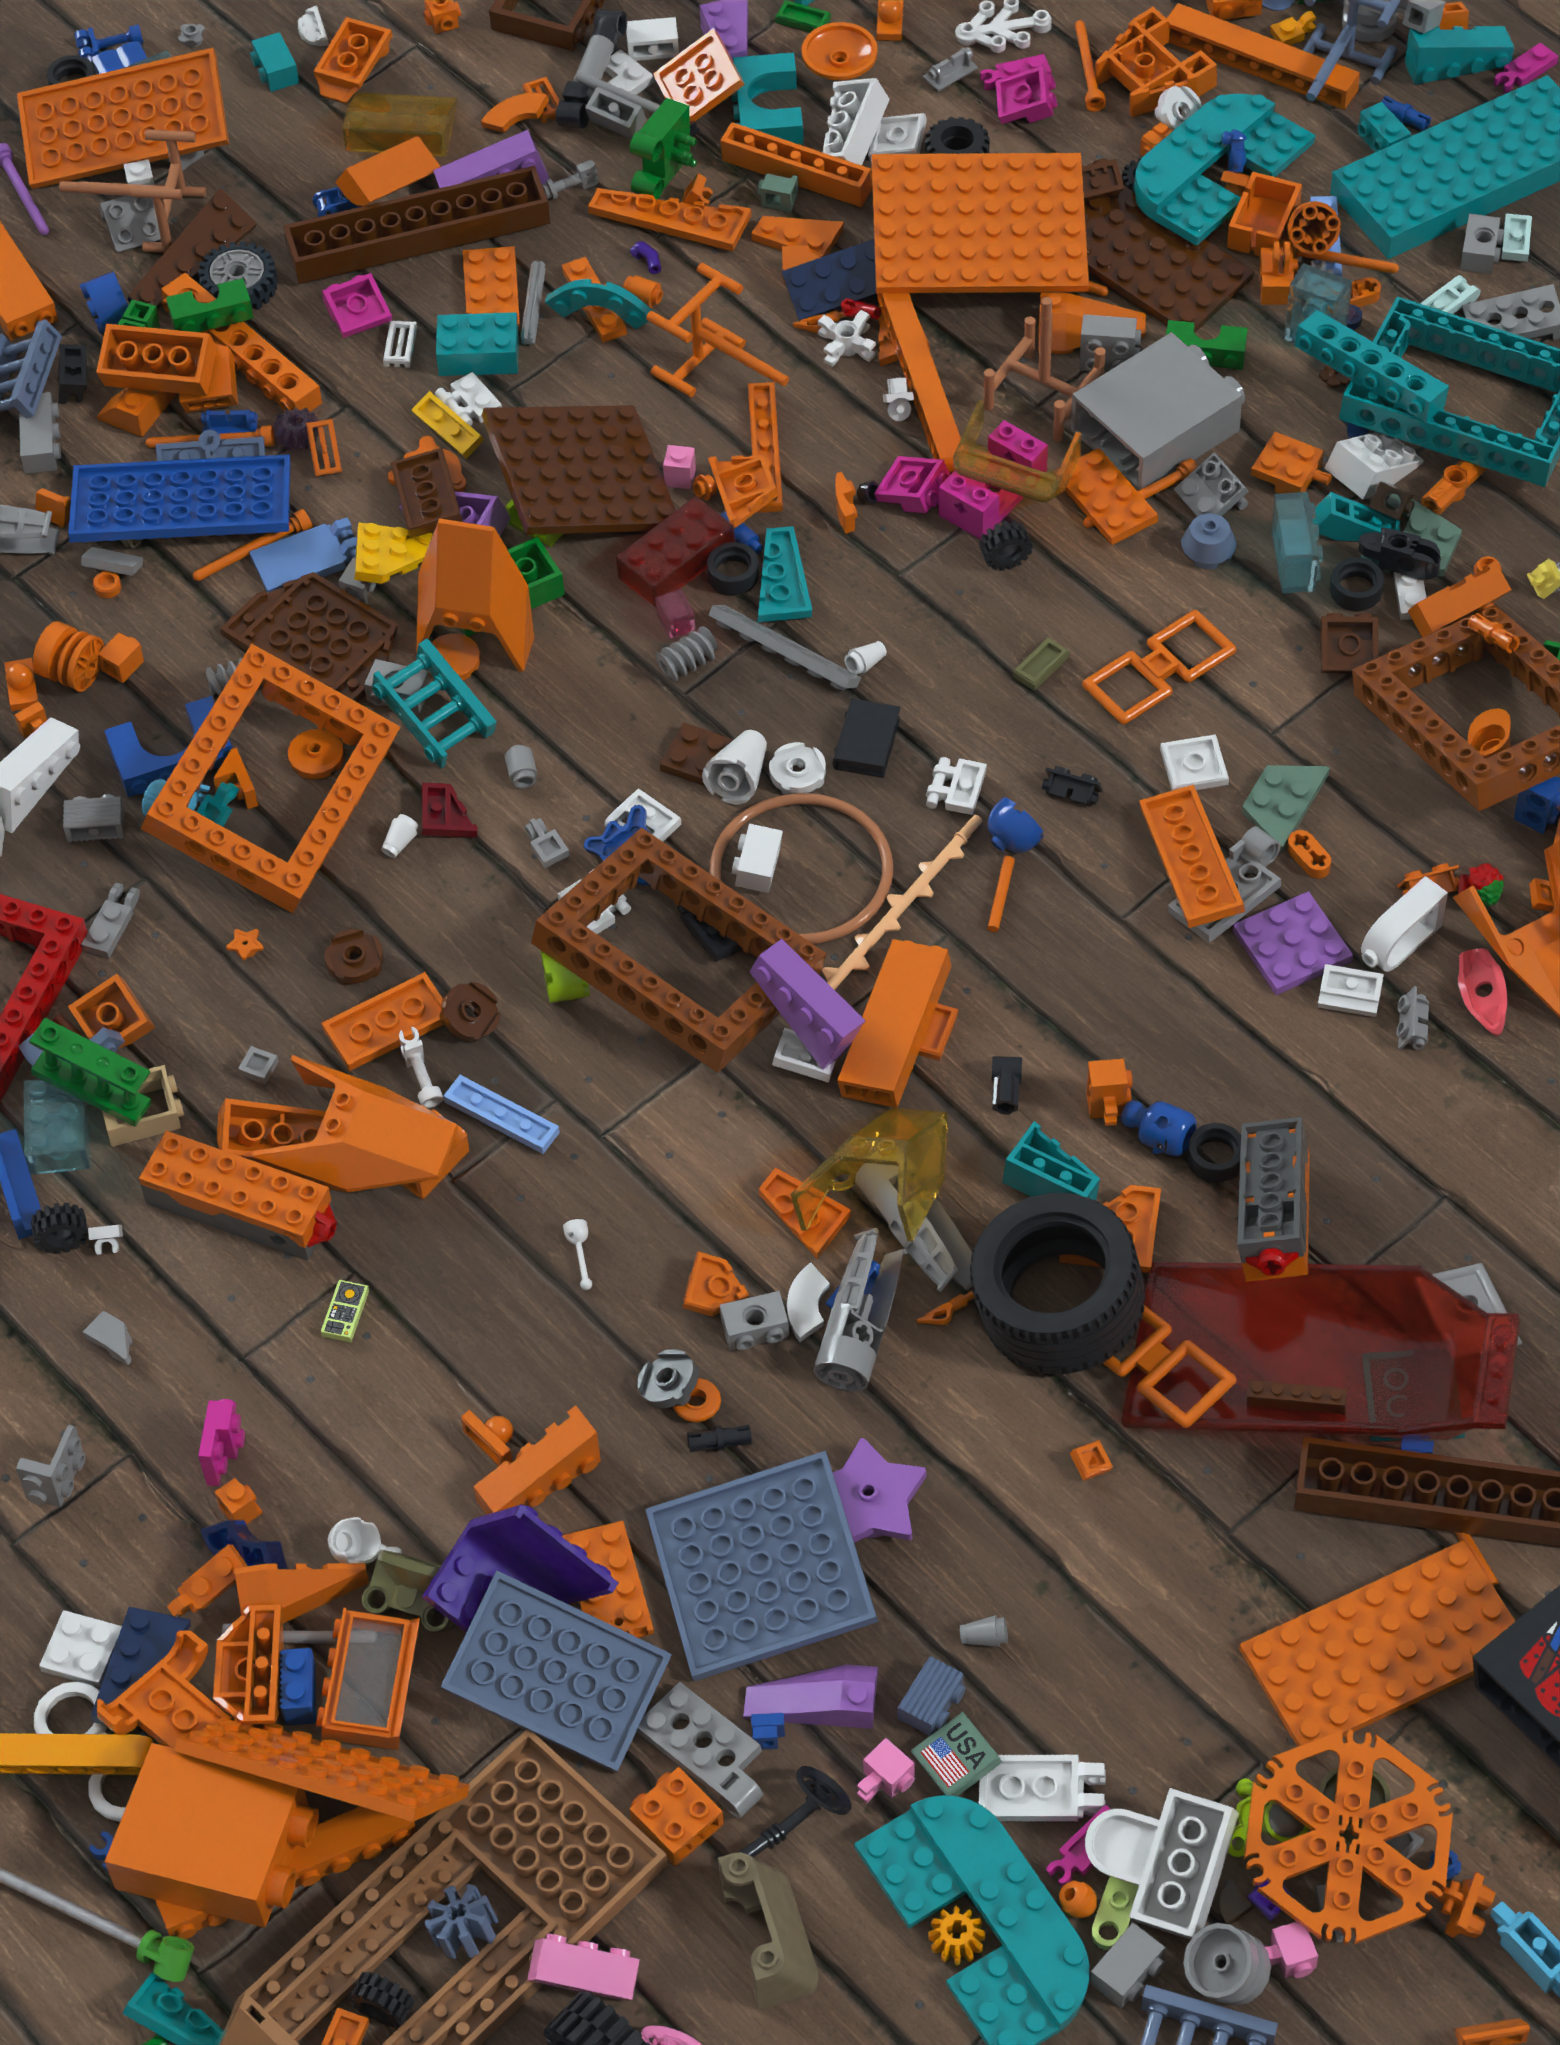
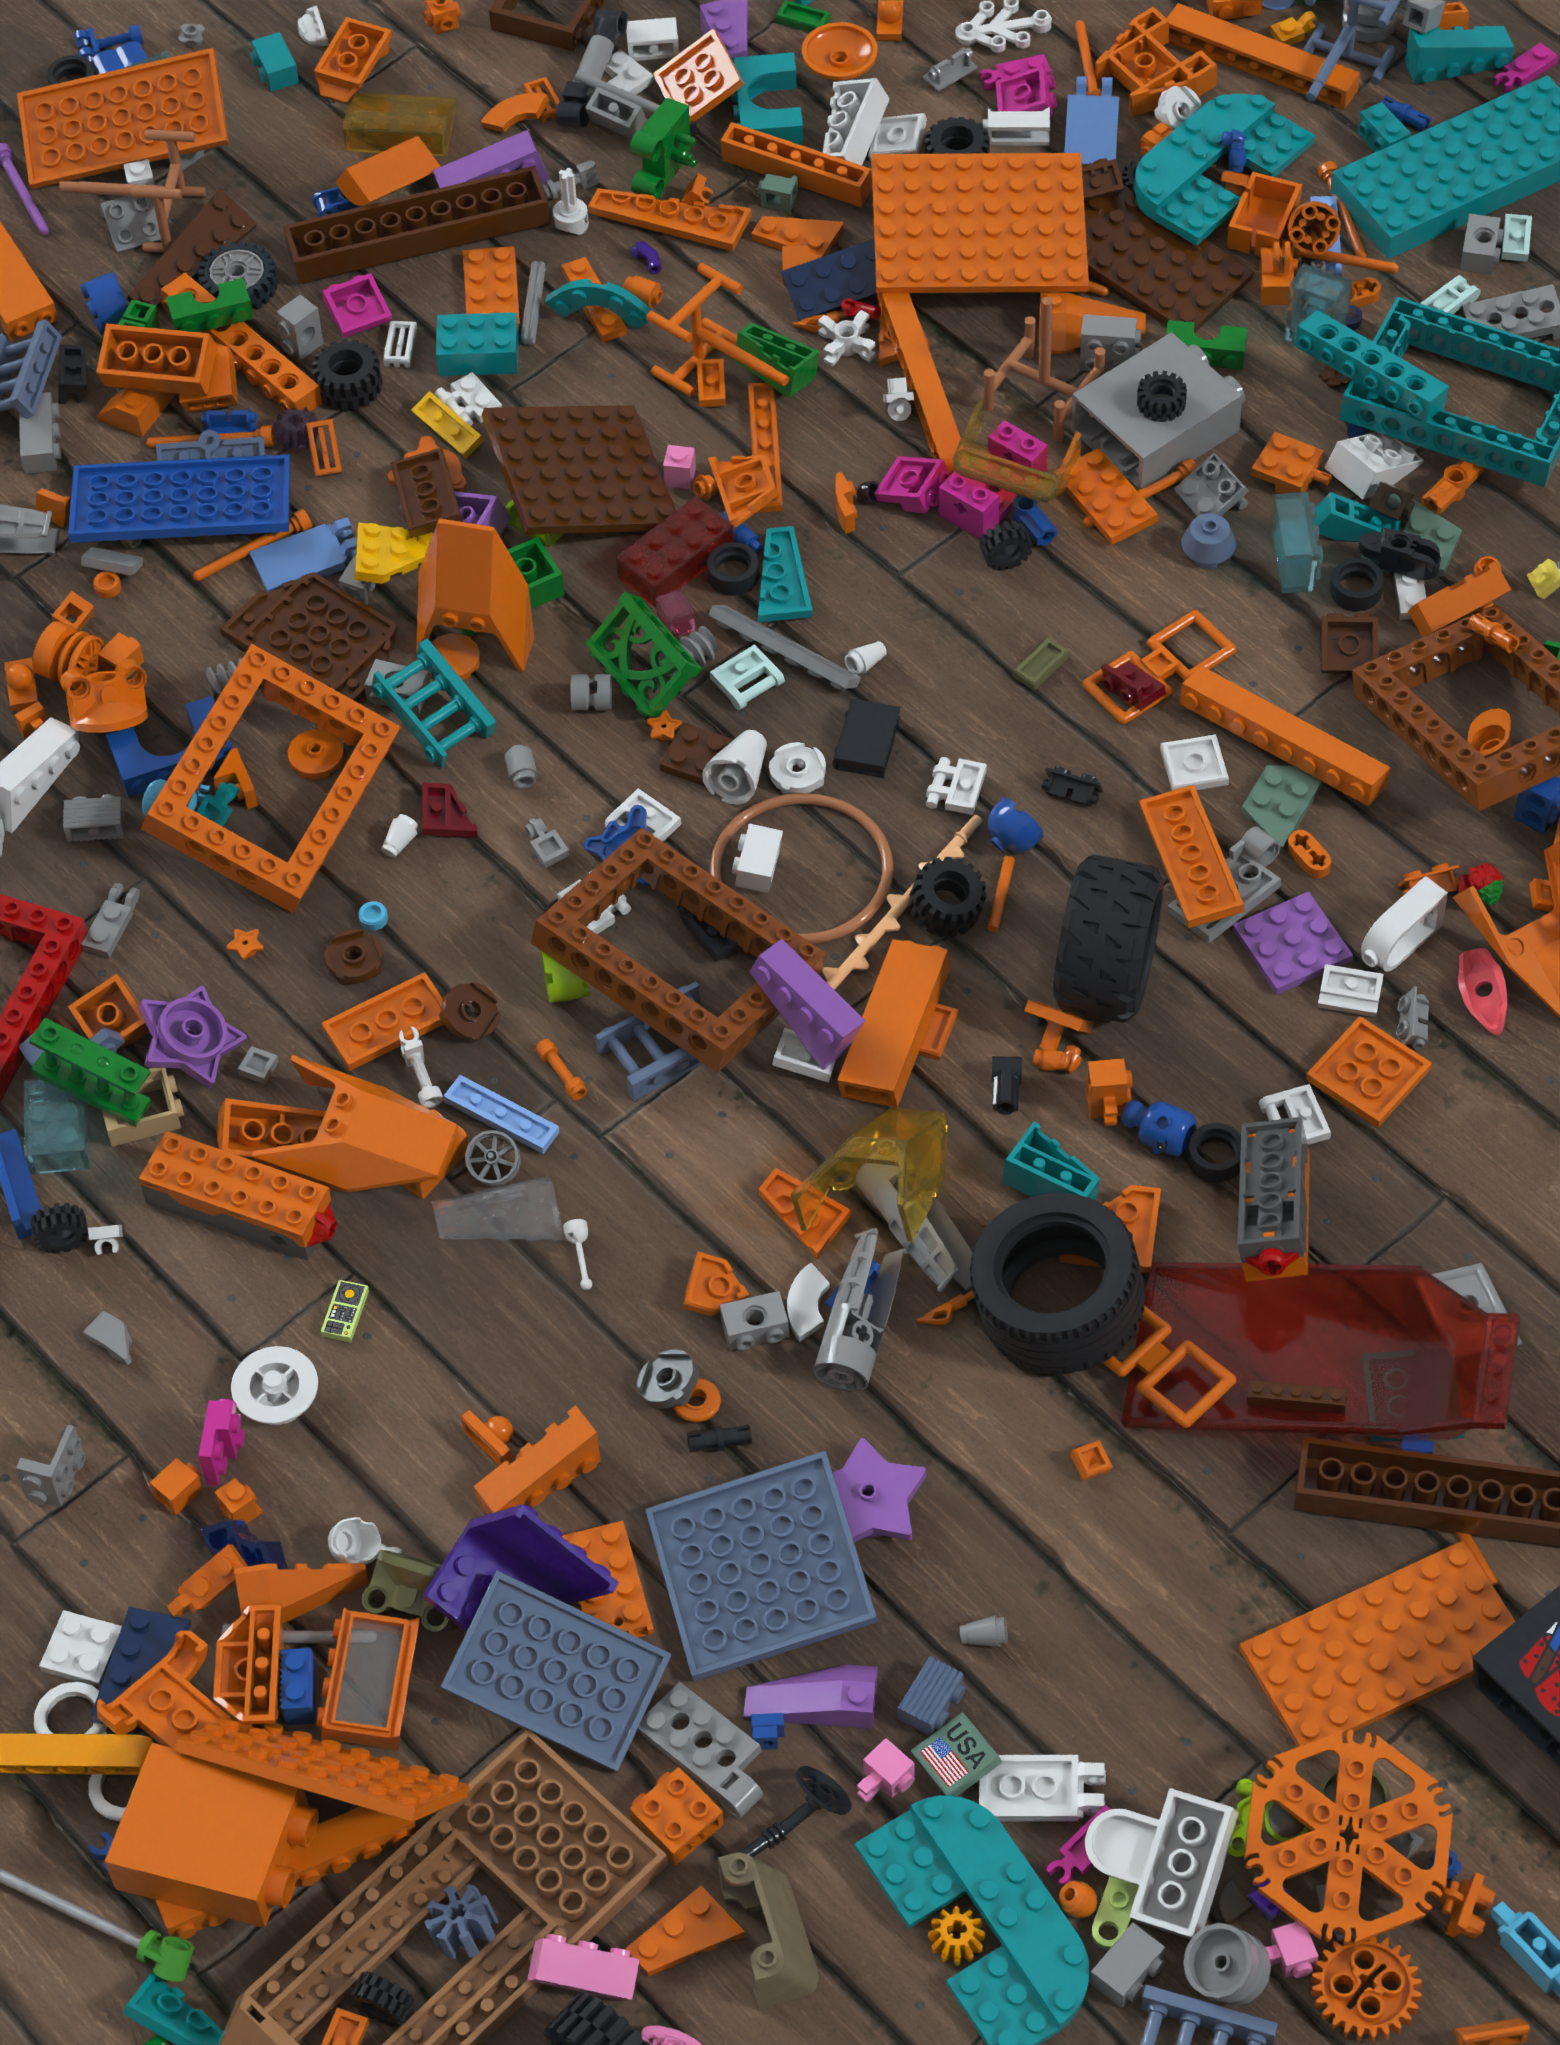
none -> orange brick [52,591,94,632]
none -> orange piece [60,659,148,733]
none -> medium lavender plate [138,986,247,1089]
none -> orange brick [150,1457,203,1515]
none -> white wheel [231,1346,318,1425]
none -> light grey brick [276,294,324,361]
none -> black tyre [313,339,382,411]
none -> medium azure tile [358,901,388,931]
none -> clear wedge [431,1176,565,1241]
none -> light grey wheel [465,1130,521,1187]
none -> orange bar [535,1039,588,1101]
none -> white piece [553,168,589,235]
none -> light grey wheel [571,674,612,711]
none -> green fence [584,591,702,718]
none -> sand blue fence [595,981,703,1101]
none -> orange wing [625,1885,745,1977]
none -> orange plate [646,710,683,741]
none -> orange plate [697,359,726,407]
none -> light aqua plate [710,644,785,710]
none -> green wedge [733,322,820,398]
none -> black tyre [909,857,987,937]
none -> white window [983,106,1050,146]
none -> blue piece [1013,492,1058,547]
none -> orange tile [1024,1000,1094,1051]
none -> orange arm [1032,1045,1082,1074]
none -> black tyre [1053,854,1164,1023]
none -> medium blue tile [1064,76,1119,167]
none -> dark red bracket [1101,661,1166,711]
none -> black tyre [1137,371,1187,422]
none -> orange brick [1179,666,1391,806]
none -> white plate [1258,1084,1331,1145]
none -> orange plate [1306,1016,1432,1128]
none -> orange gear [1311,1936,1422,2043]
none -> orange piece [1317,161,1367,258]

